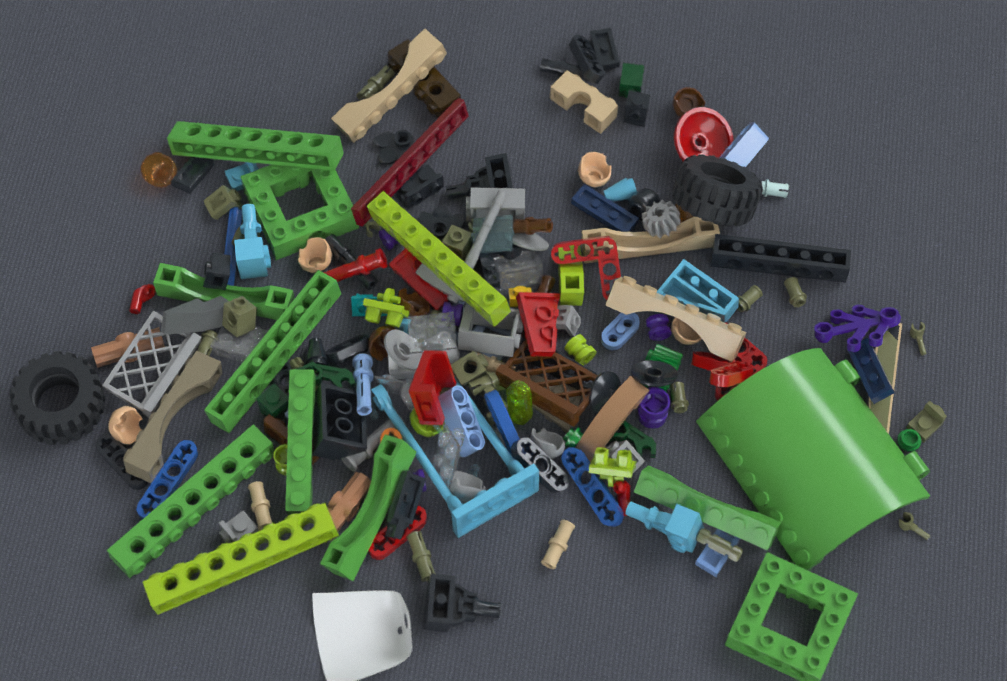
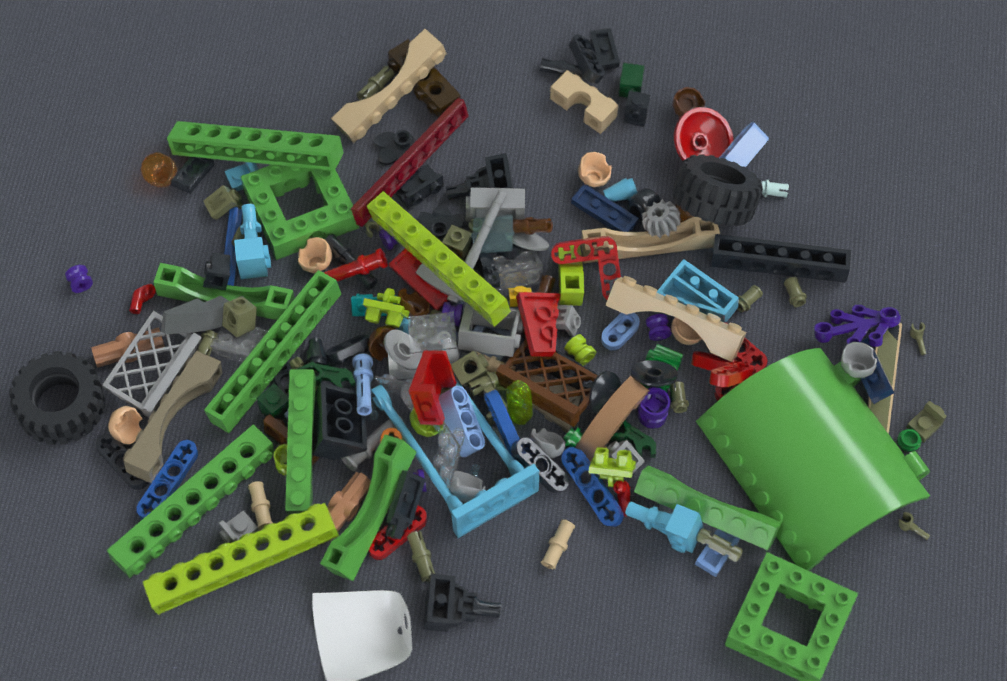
none -> dark purple wheel [65,265,93,293]
none -> light grey hair [841,342,877,378]

